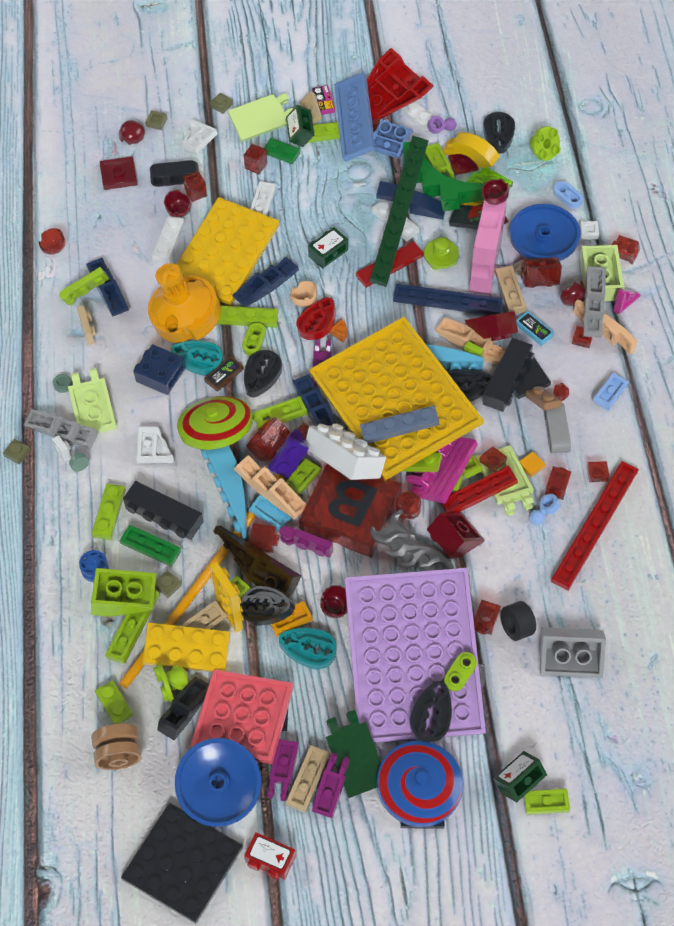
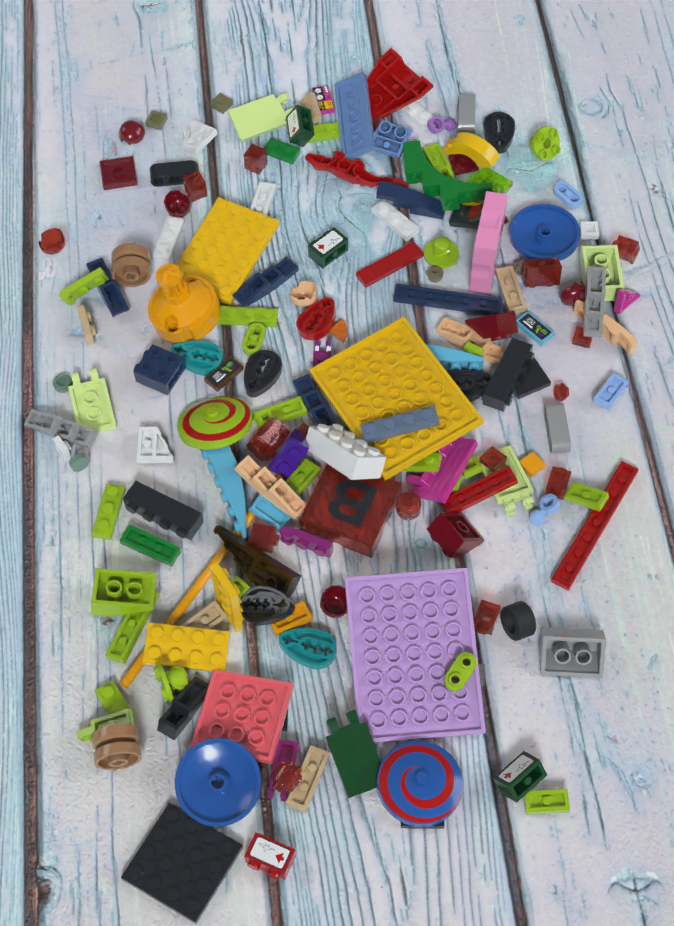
olive plate [3,439,31,465] -> none
blue wheel [79,550,109,582] -> none
olive plate [155,570,182,598] -> none
magenta hinge [312,753,350,818] -> none
dark green plate [369,135,429,287] -> none
flat silver piece [370,510,454,569] -> none
black piece [409,681,452,743] -> none
dark red hair [482,178,509,205] -> none
medium nougat plate [526,386,561,411] -> none
clear red plate [587,461,610,482] -> none
none -> lime hinge [77,709,134,743]
none -> medium nougat wheel [111,243,151,287]
none -> clear red head [270,760,302,794]
none -> red animal [305,151,409,188]
none -> dark tan plate [426,266,444,283]
none -> light grey beam [458,93,476,134]
none -> lime plate [564,482,609,511]

